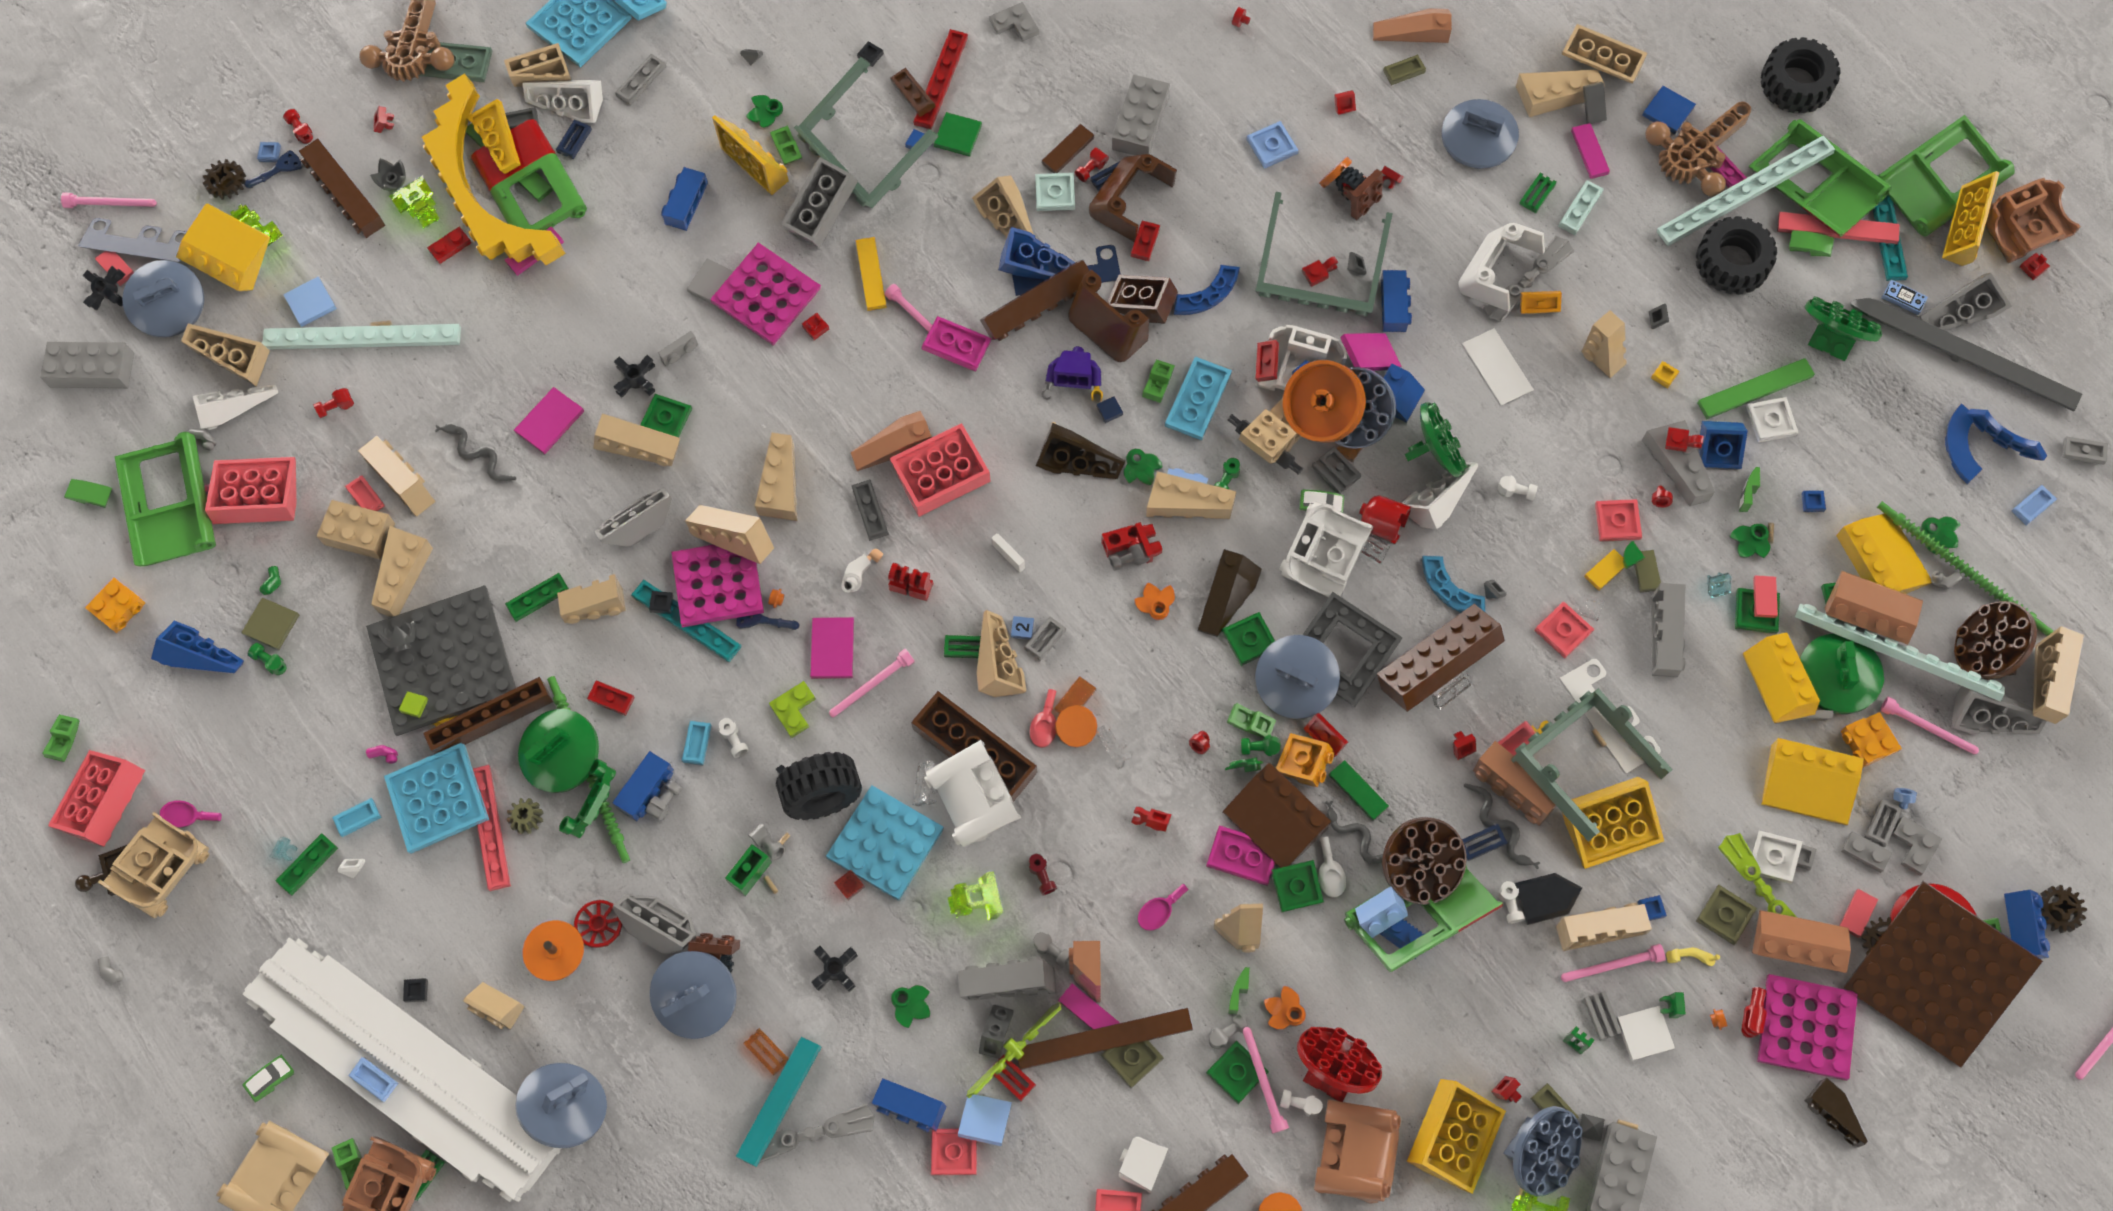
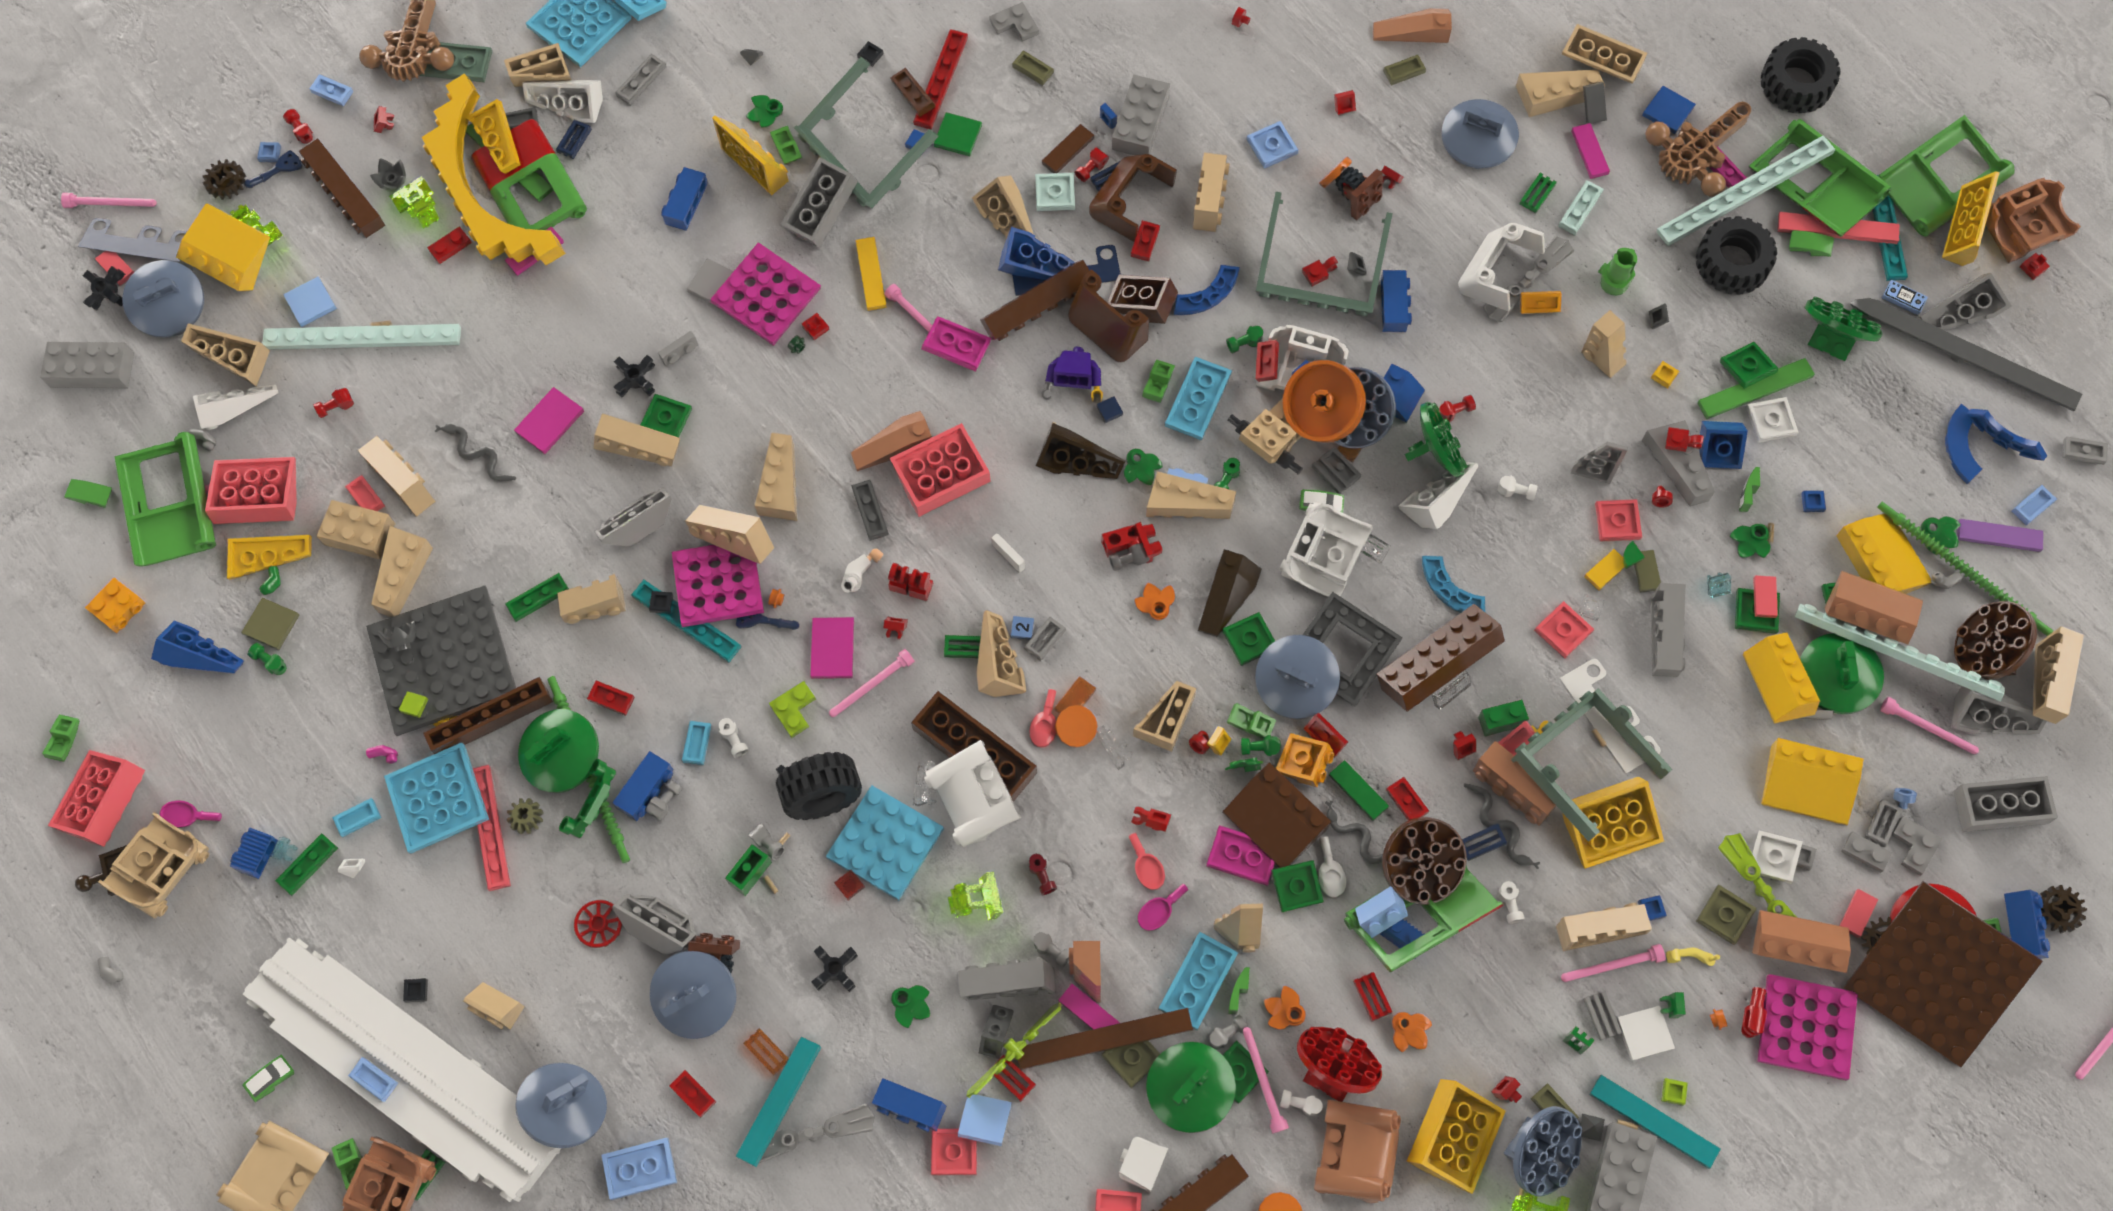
orange piece [523,920,584,981] -> none
dark pink tile [1340,333,1402,371] -> none
red cylinder [1359,495,1411,544] -> none
white sticker [1462,328,1534,405] -> none
dark grey slope [1484,580,1507,599] -> none
black tile [1514,873,1582,925] -> none
dark brown slope [1804,1078,1868,1147] -> none
light orange plate [1841,712,1902,768] -> none
none -> yellow wing [227,535,312,580]
none -> blue brick [230,828,278,879]
none -> light blue plate [309,74,353,107]
none -> light blue plate [601,1138,677,1200]
none -> red plate [669,1070,716,1118]
none -> dark green plate [787,335,806,354]
none -> red tile [883,616,908,640]
none -> olive tile [1012,50,1054,86]
none -> blue tile [1100,103,1117,129]
none -> coral piece [1129,833,1165,890]
none -> tan wedge [1133,681,1196,752]
none -> green bracket [1146,1042,1236,1133]
none -> medium azure plate [1158,932,1238,1030]
none -> tan wedge [1193,153,1230,232]
none -> yellow tile [1207,726,1231,756]
none -> green leg [1226,326,1264,354]
none -> red tile [1353,972,1393,1022]
none -> red plate [1386,777,1429,820]
none -> orange plate [1392,1012,1432,1052]
none -> red leg [1439,395,1476,422]
none -> green brick [1478,699,1529,737]
none -> light grey wedge [1571,442,1628,484]
none -> teal tile [1589,1074,1721,1169]
none -> bright green piece [1598,248,1637,296]
none -> lime tile [1661,1078,1688,1106]
none -> green tile [1720,342,1778,389]
none -> light grey brick [1953,776,2058,832]
none -> medium lavender tile [1957,519,2043,552]

